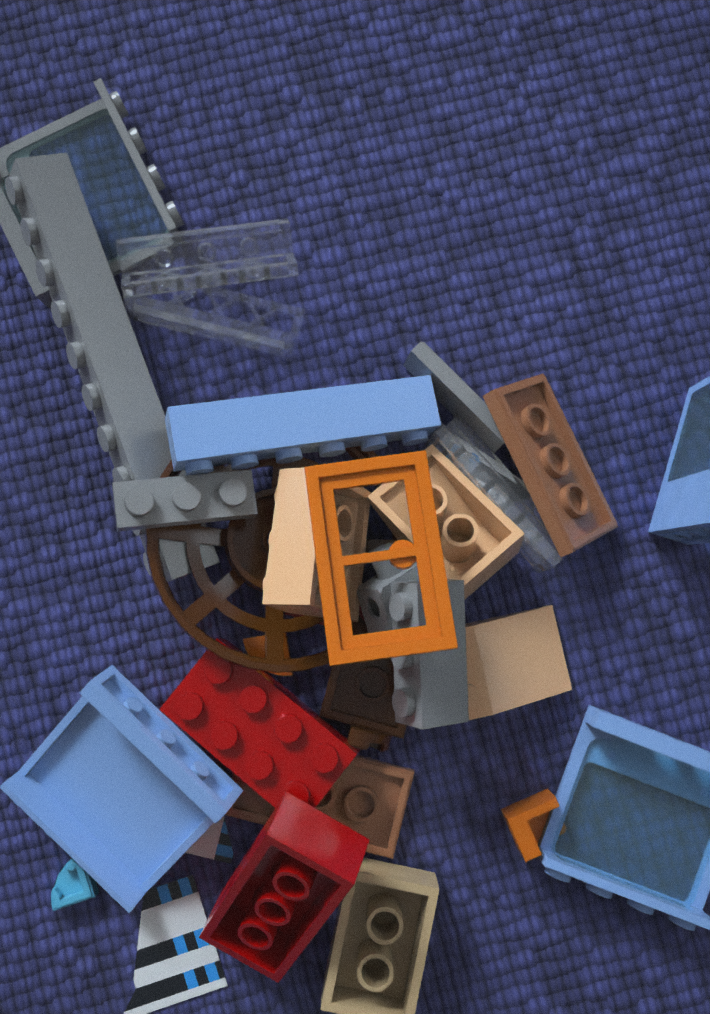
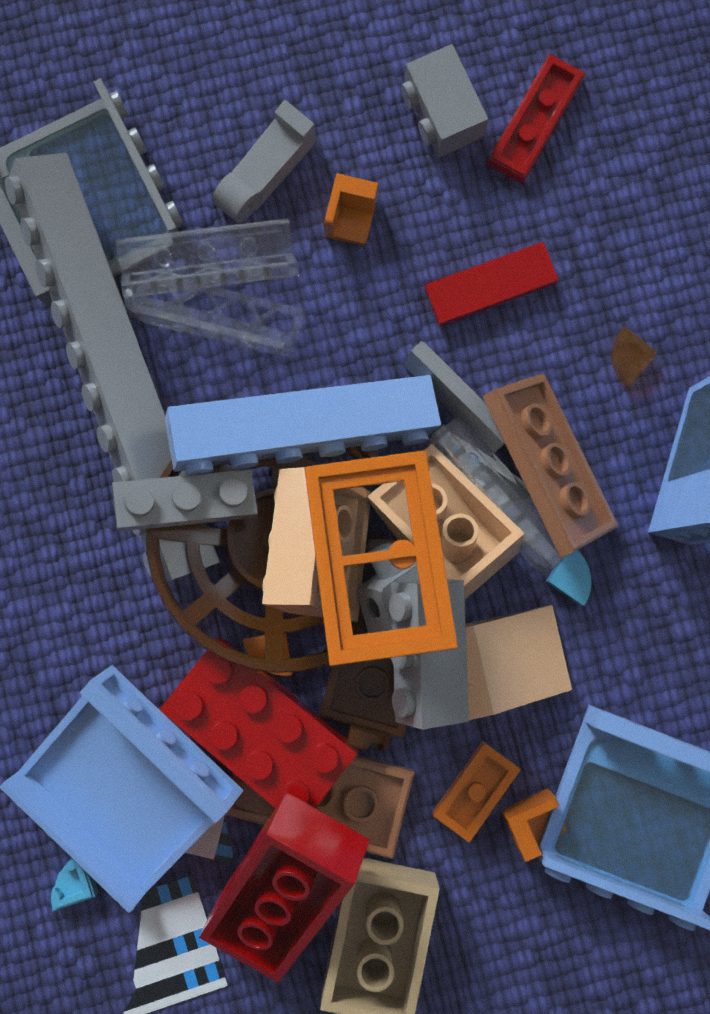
none -> light grey leg [212,100,316,223]
none -> orange panel [324,173,378,246]
none -> light grey brick [401,44,488,158]
none -> red tile [424,241,559,327]
none -> orange plate [432,740,521,843]
none -> red tile [487,53,586,185]
none -> medium azure tile [546,550,591,606]
none -> clear orange tile [611,326,658,388]

